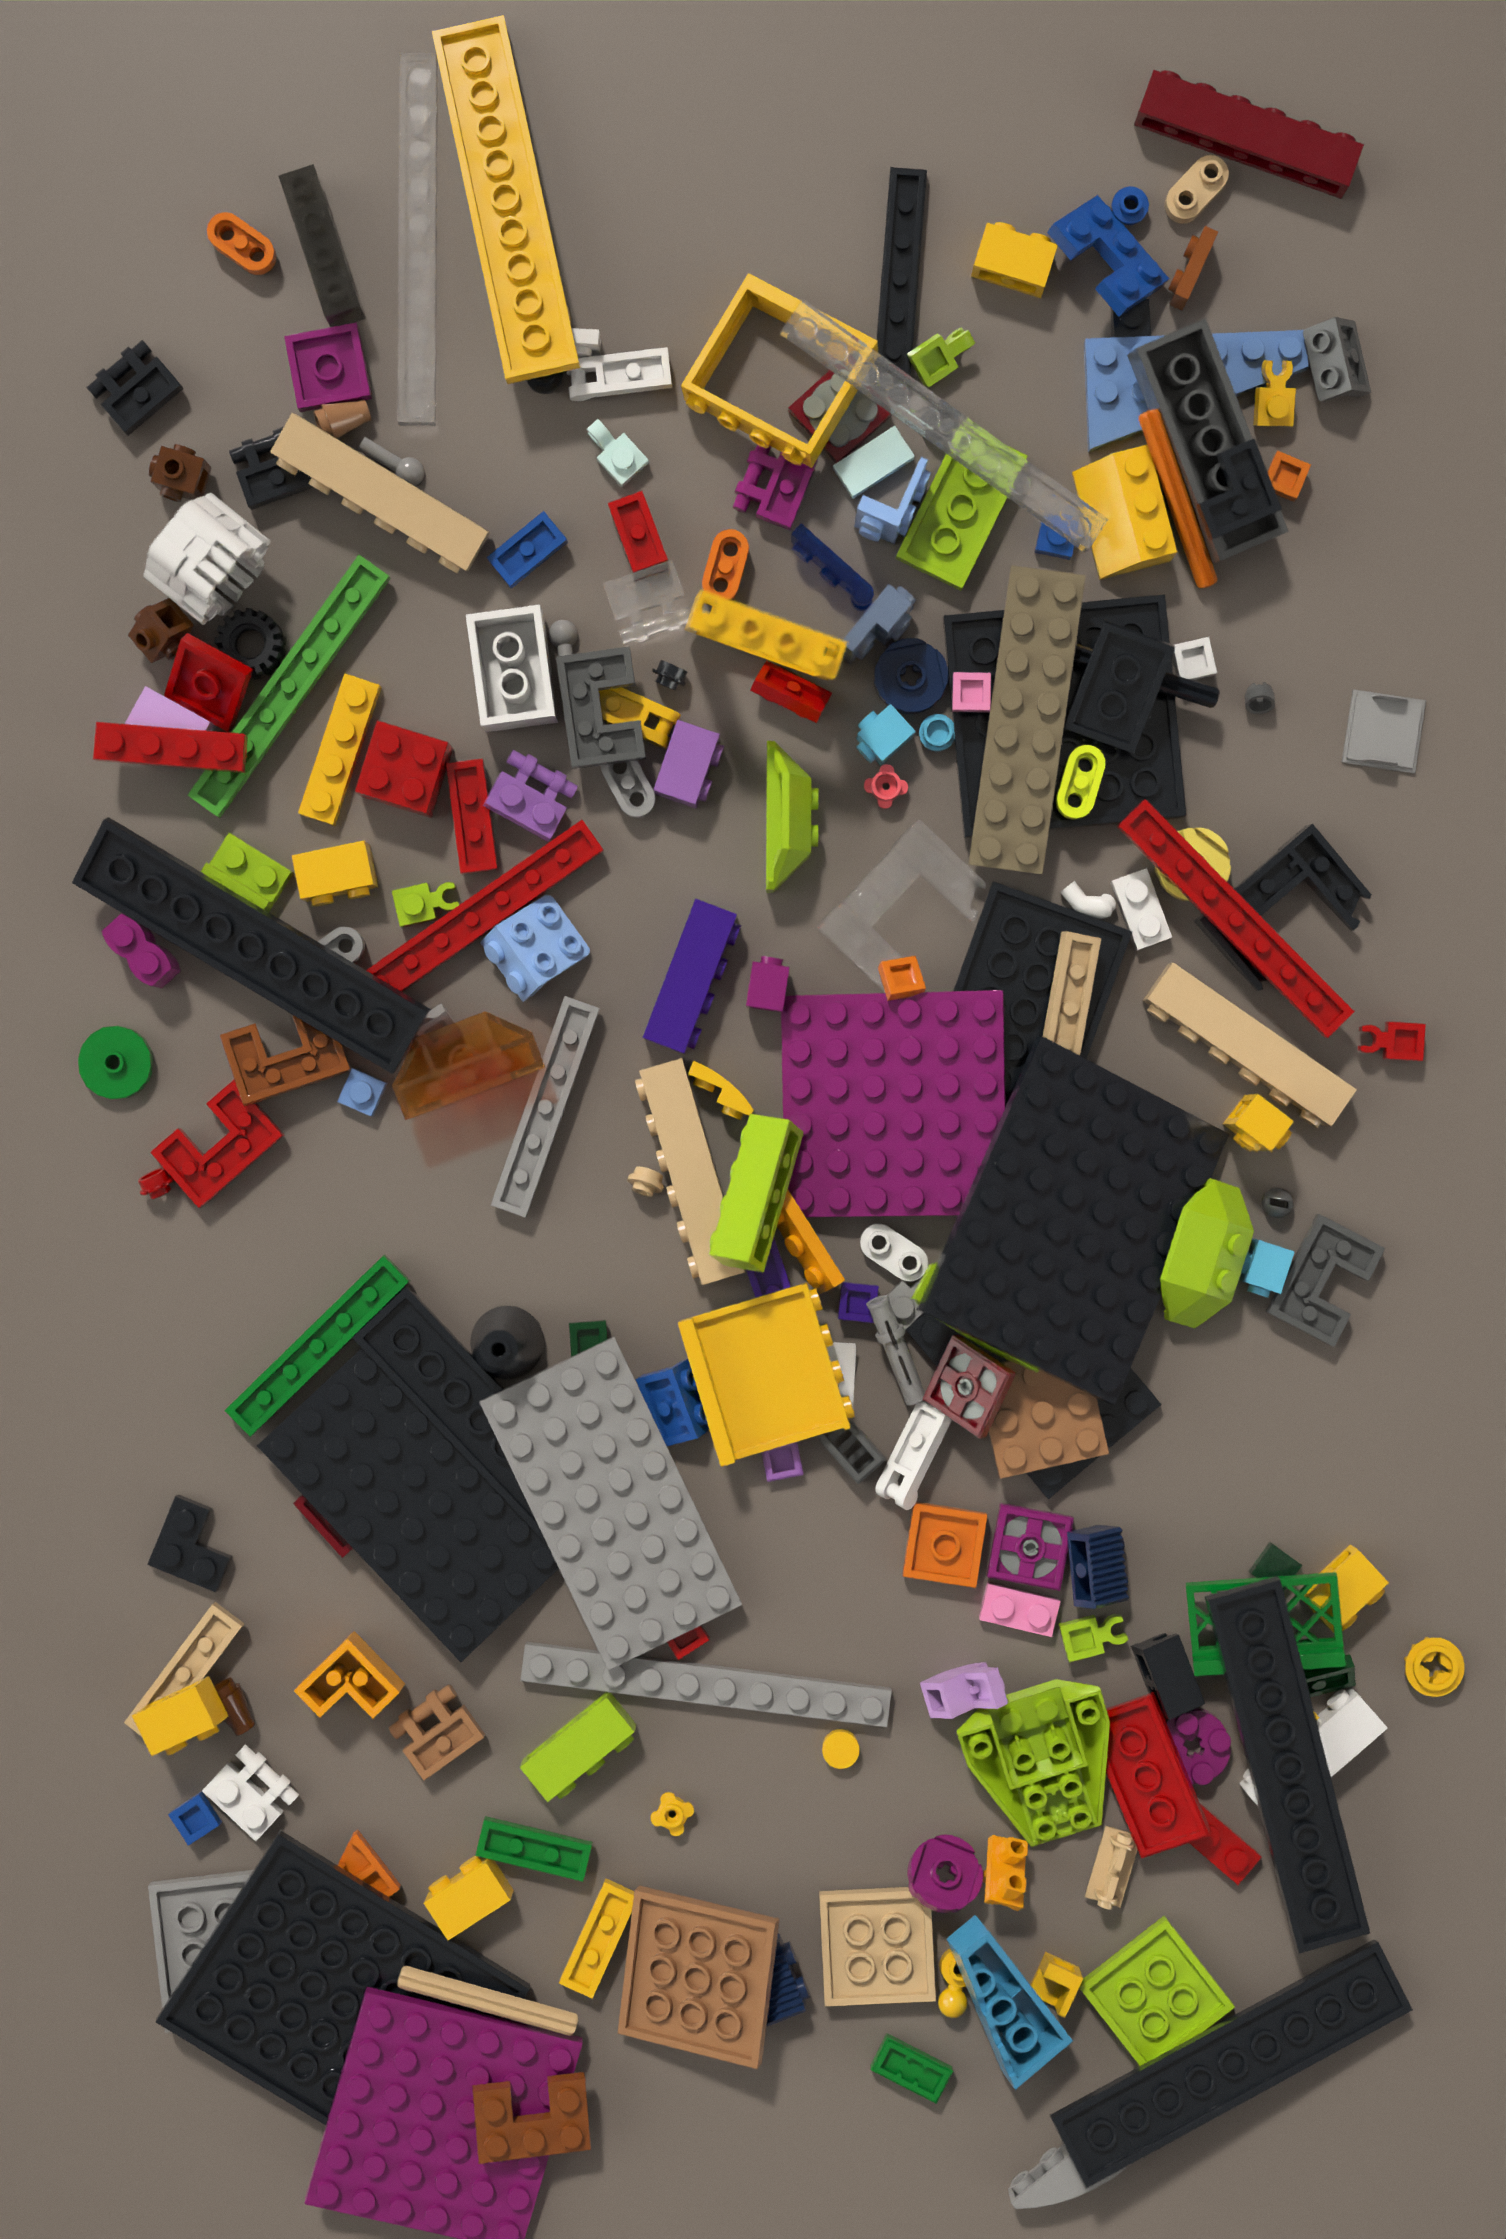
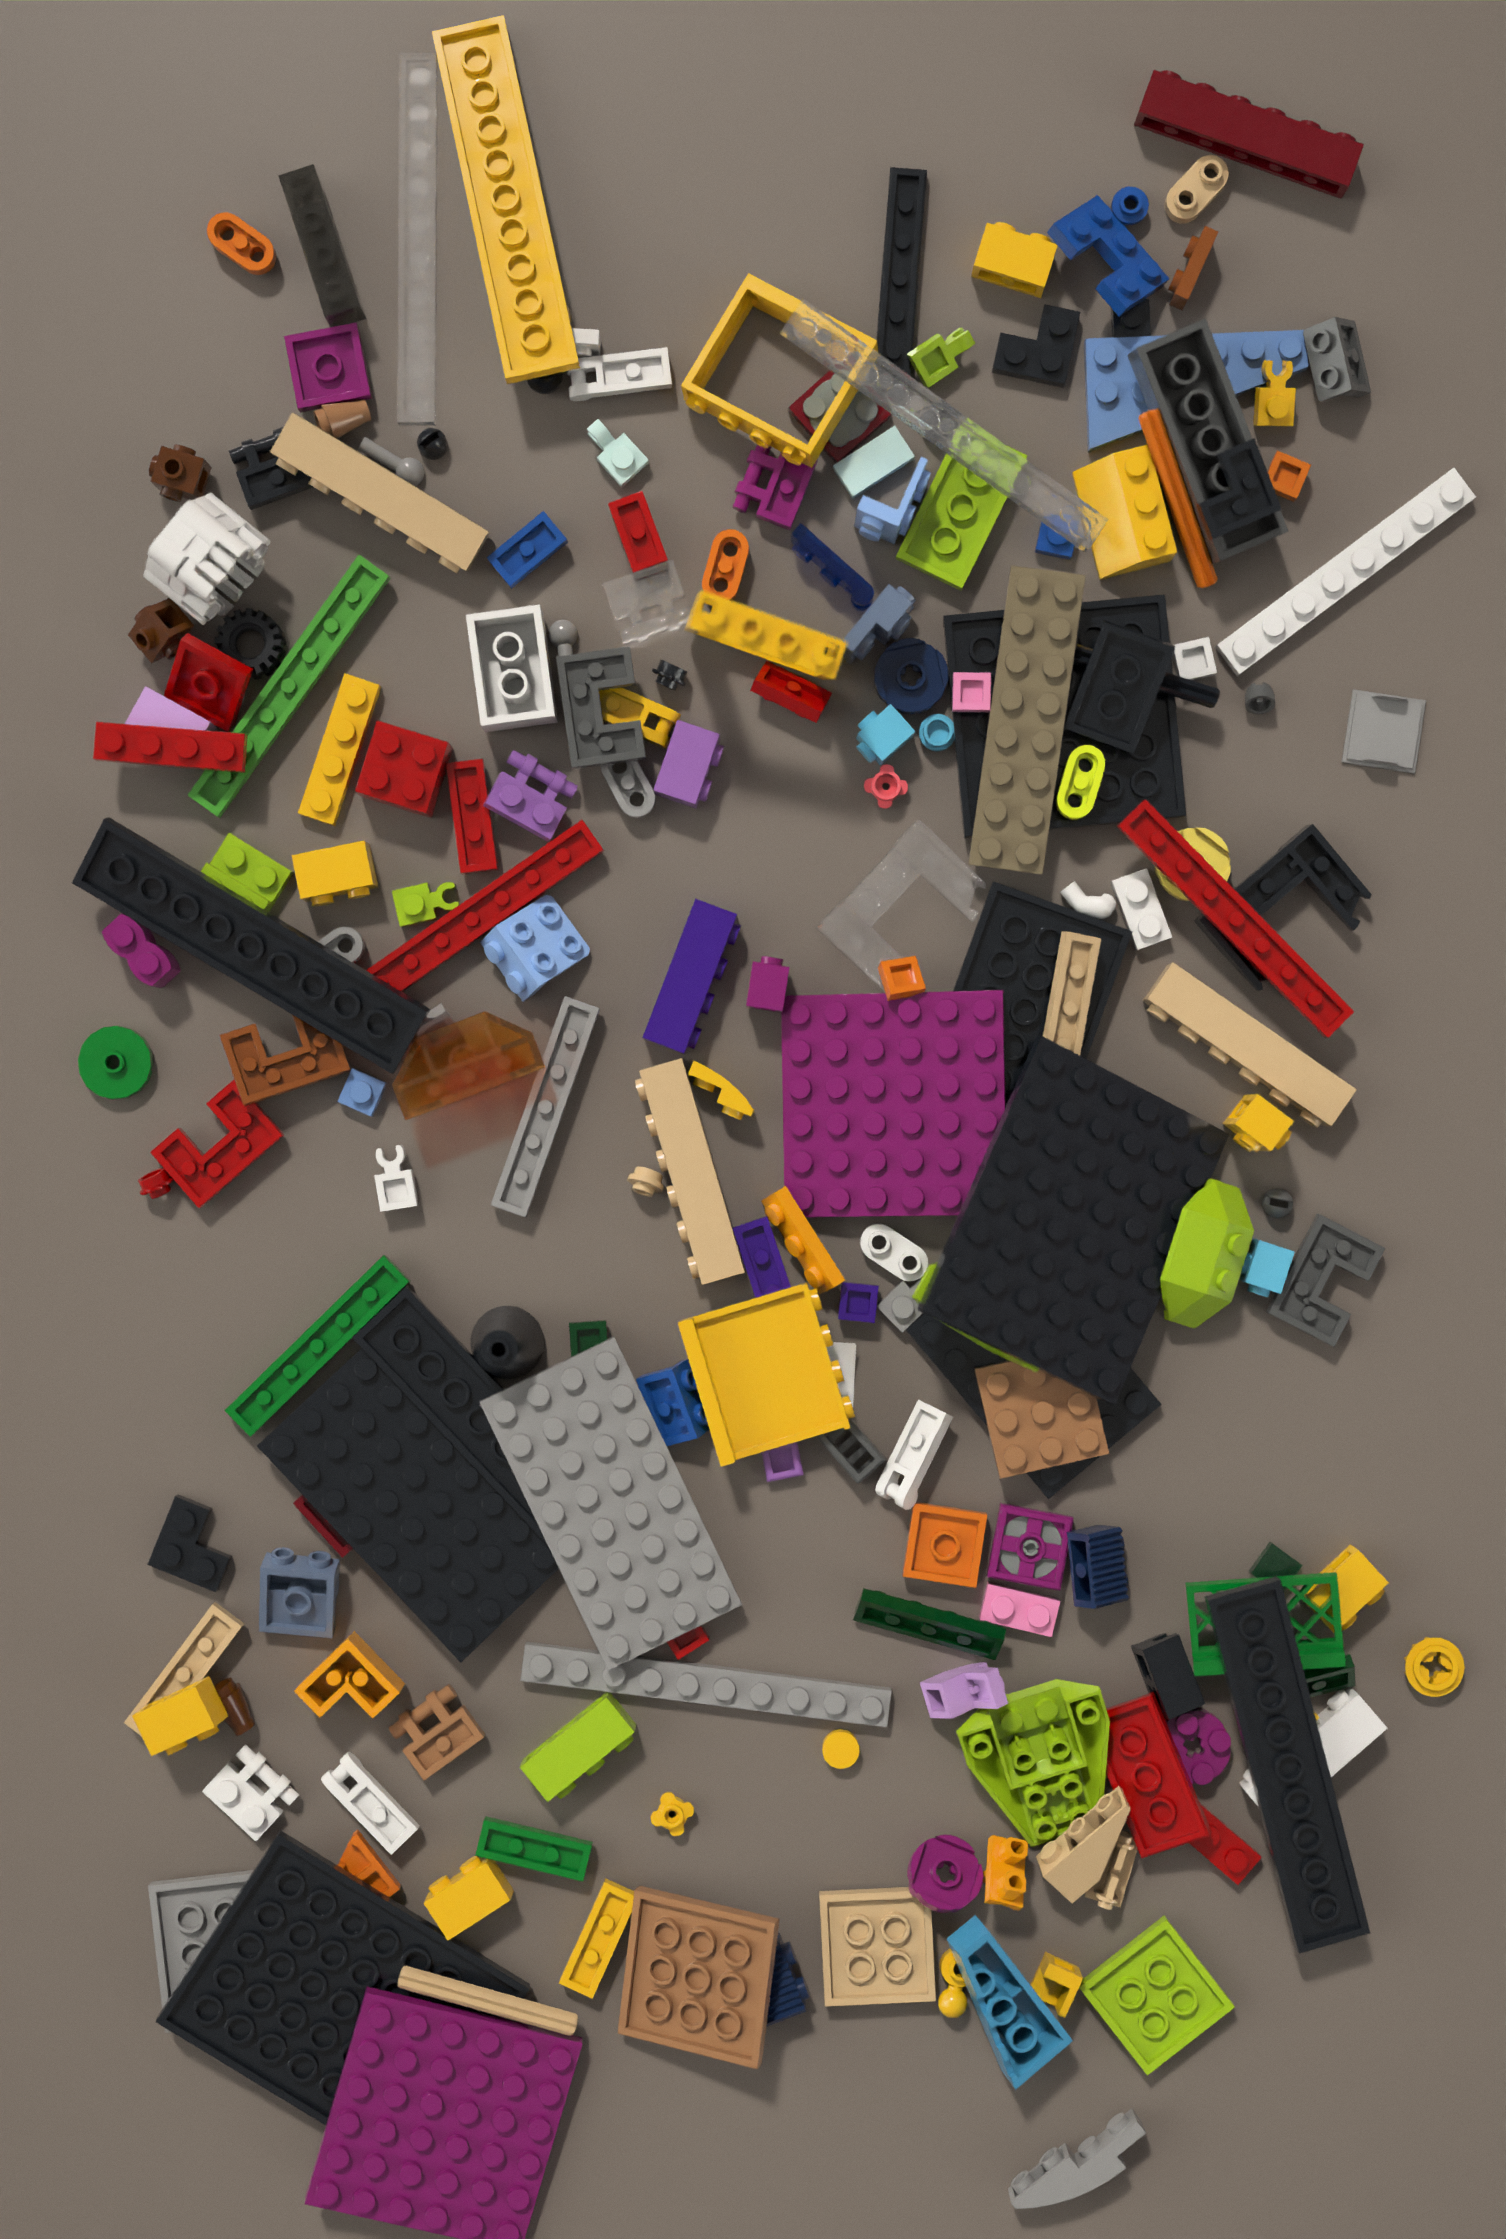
black plate [86,340,184,436] -> none
blue plate [168,1791,222,1846] -> none
dark orange plate [472,2072,591,2164] -> none
lime brick [709,1114,804,1273] -> none
lime wedge [766,741,819,893] -> none
light grey pin [866,1295,925,1405] -> none
green plate [870,2033,953,2104] -> none
dark red piece [923,1334,1016,1439] -> none
black plate [1049,1940,1413,2188] -> none
lime plate [1058,1614,1128,1662] -> none
red plate [1358,1021,1426,1061] -> none
none -> sand blue plate [259,1547,340,1638]
none -> white plate [321,1752,420,1855]
none -> white plate [374,1145,419,1212]
none -> black hinge [417,428,448,460]
none -> dark green plate [853,1588,1006,1660]
none -> black plate [992,304,1080,388]
none -> tan slope [1036,1786,1131,1903]
none -> white plate [1215,468,1476,676]

